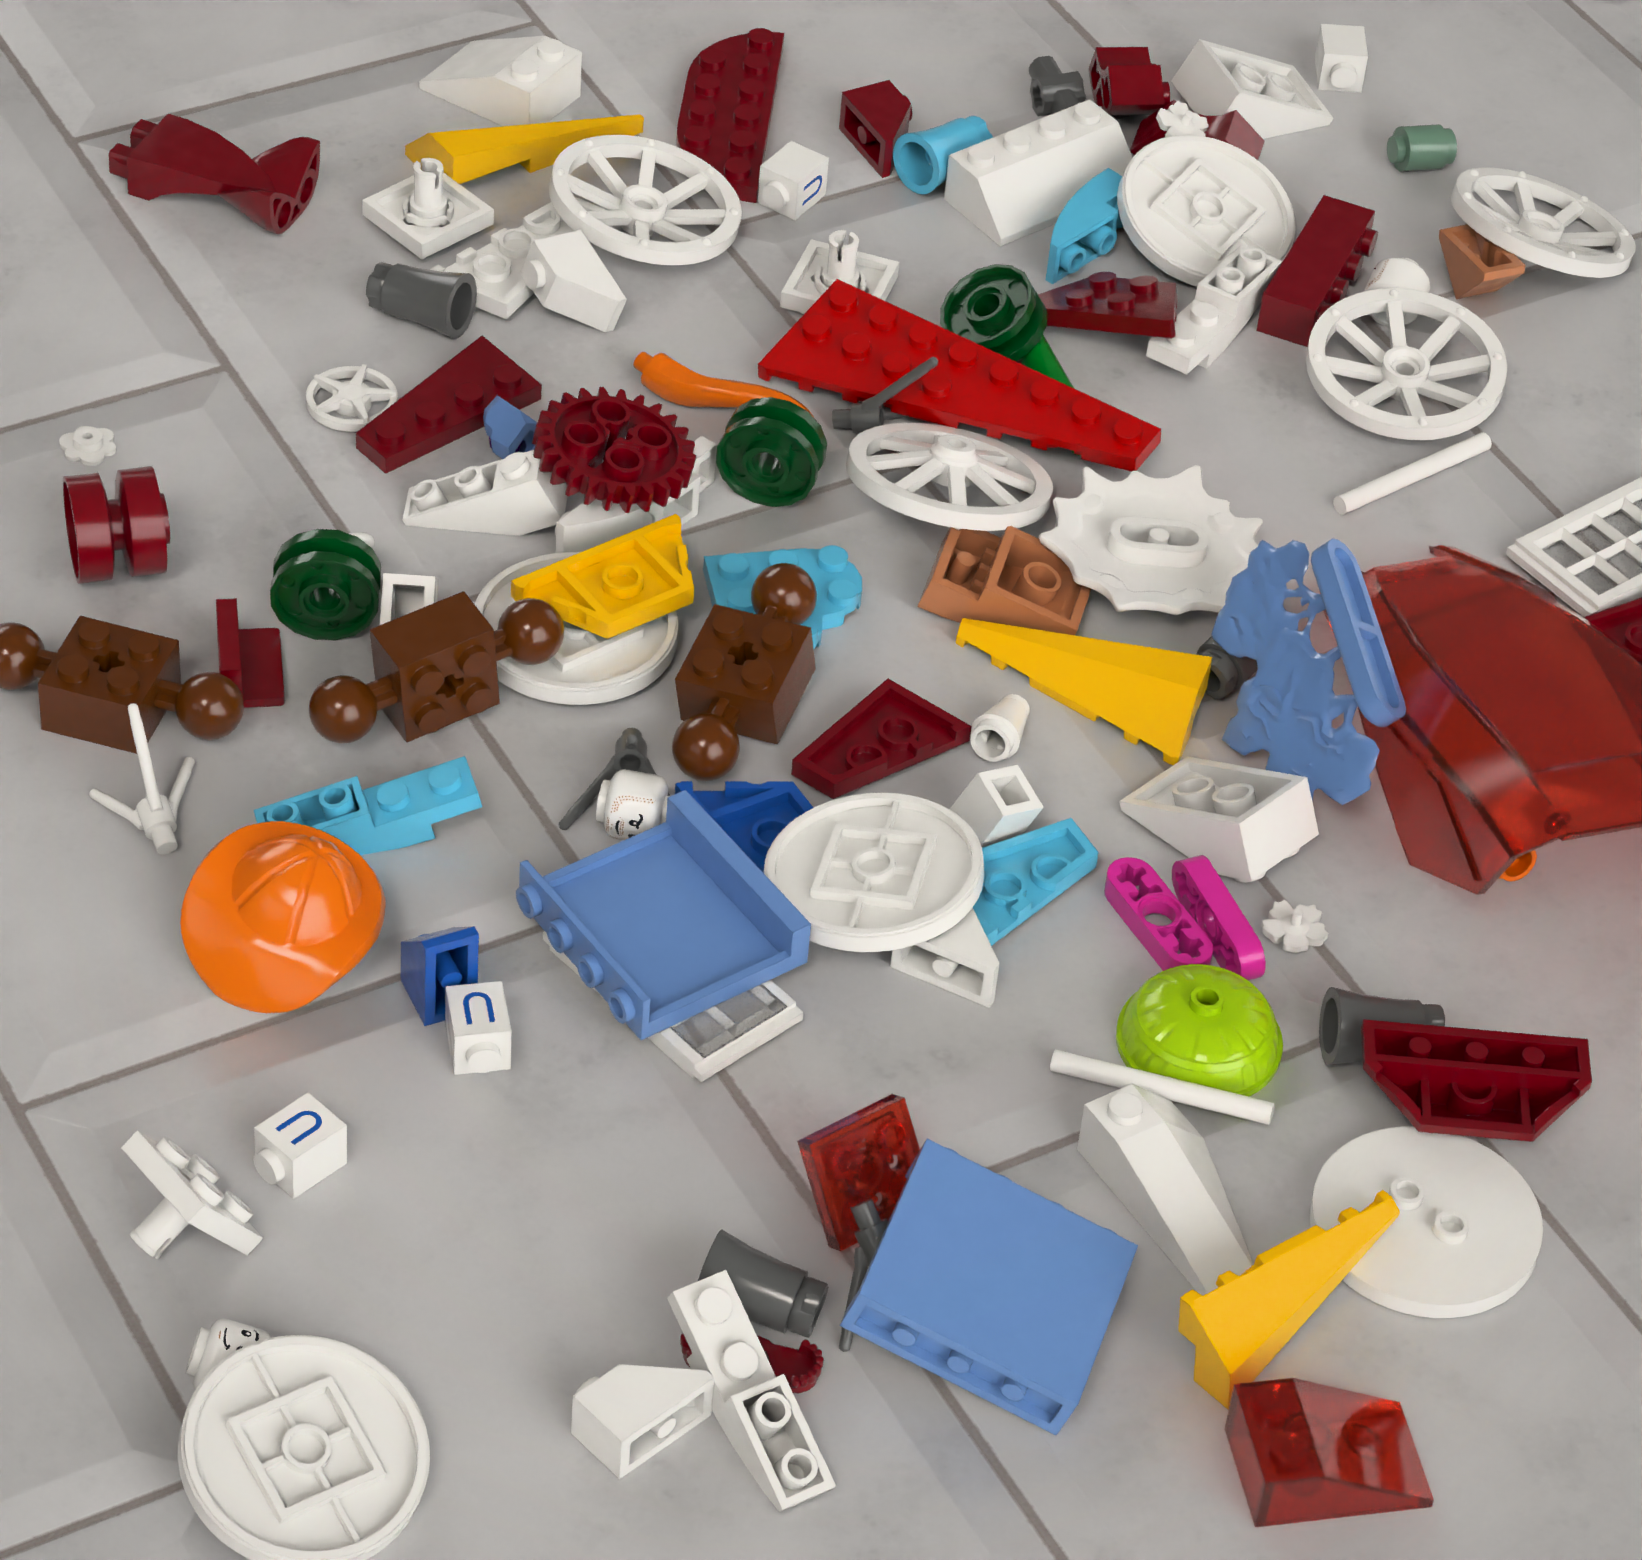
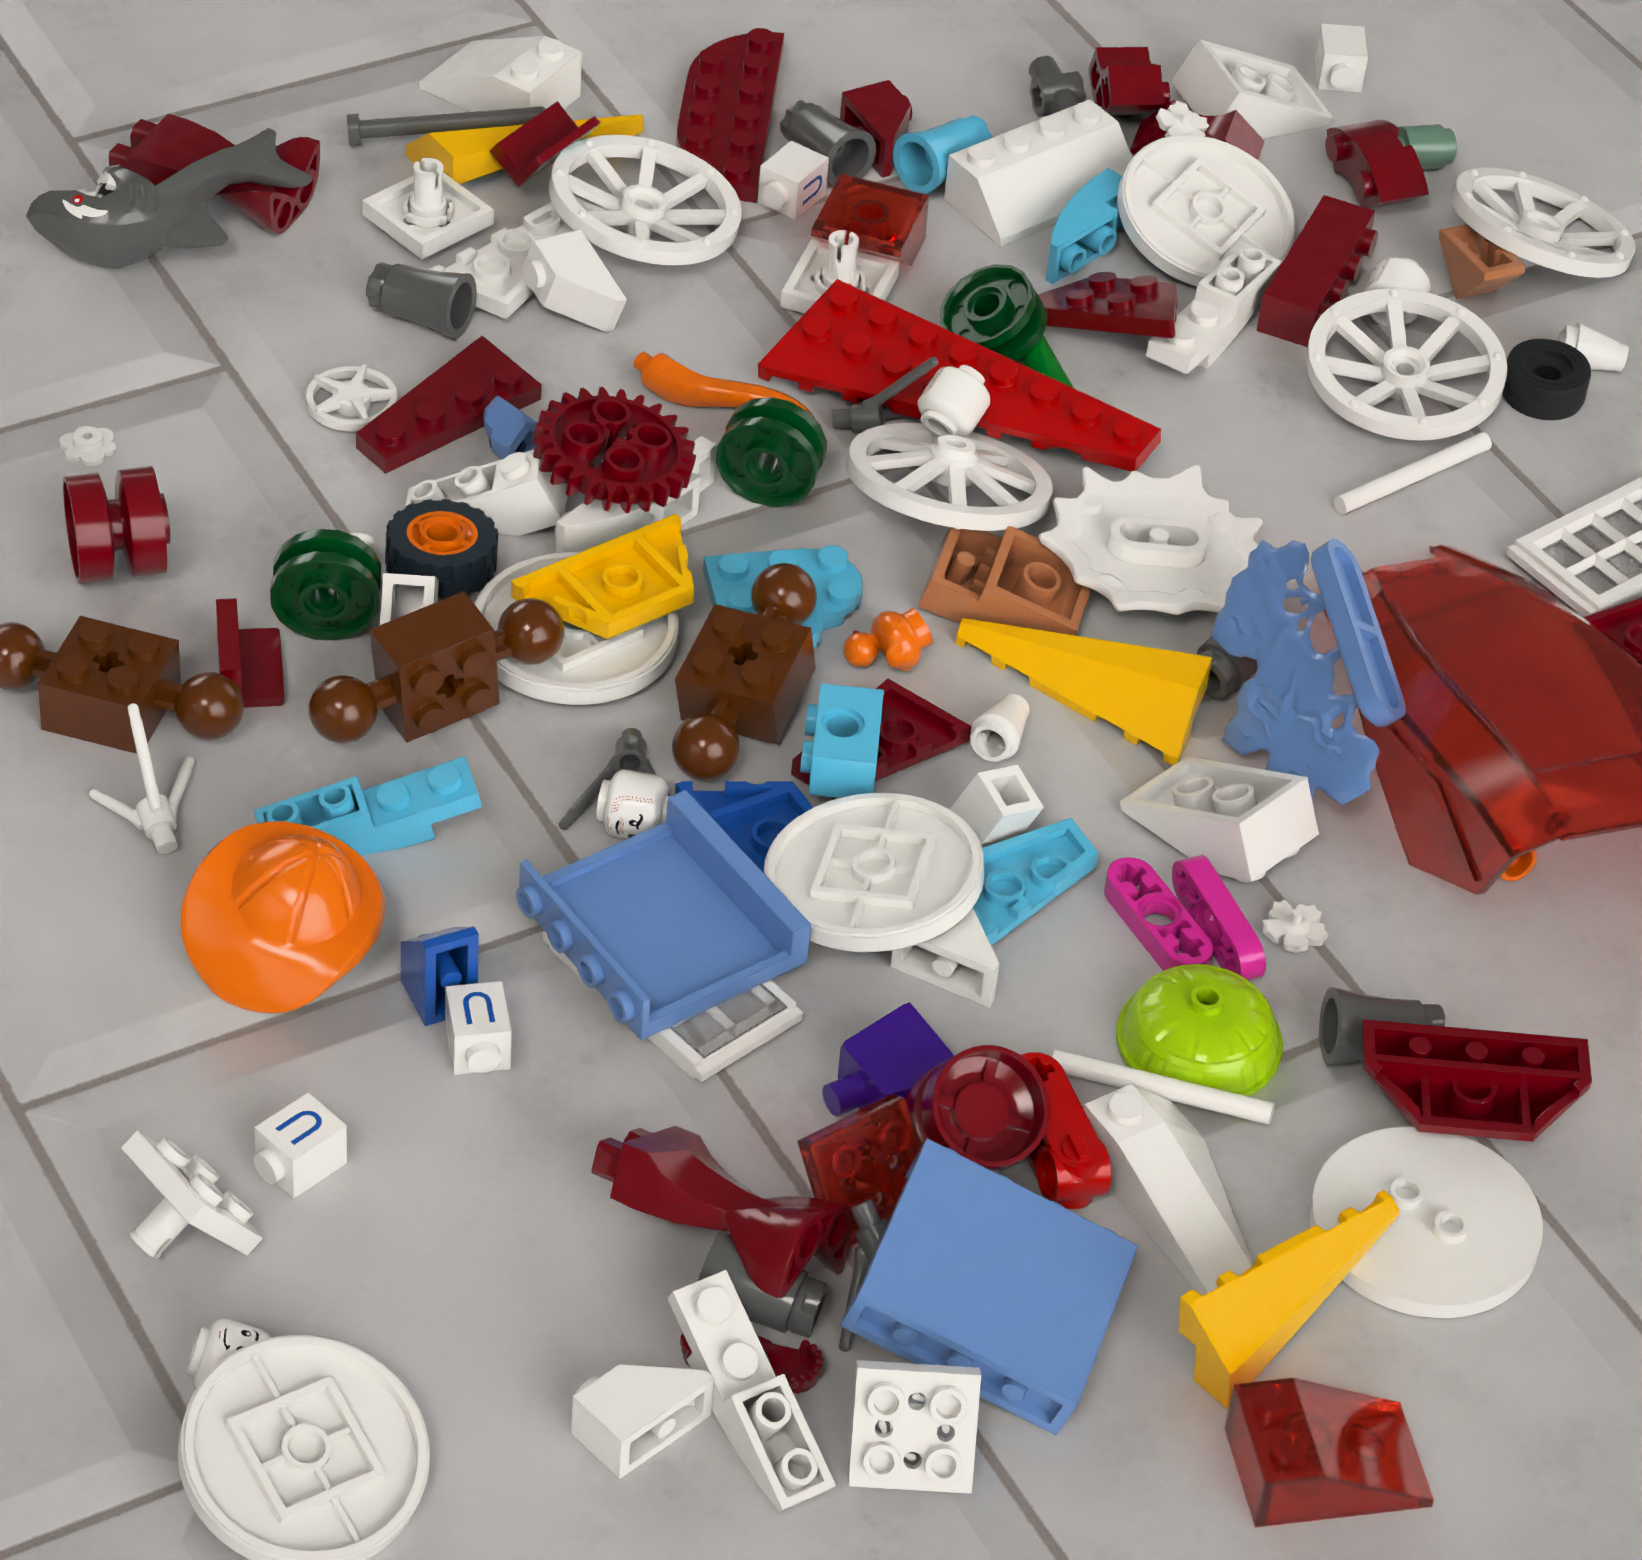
none -> dark grey piece [26,128,312,268]
none -> dark grey bar [347,106,547,146]
none -> black wheel [385,499,498,600]
none -> dark red panel [490,101,601,187]
none -> dark red hips [591,1126,852,1299]
none -> dark grey plant [780,100,876,188]
none -> medium azure brick [800,683,884,798]
none -> clear red slope [811,174,929,266]
none -> dark purple torso [822,1002,955,1132]
none -> orange animal [843,608,933,671]
none -> white plate [848,1360,981,1494]
none -> dark red wheel [903,1045,1050,1173]
none -> white head [918,365,990,437]
none -> red piece [1021,1052,1112,1209]
none -> dark red brick [1325,120,1429,209]
none -> black tyre [1502,339,1591,420]
none -> white cone [1557,322,1629,372]

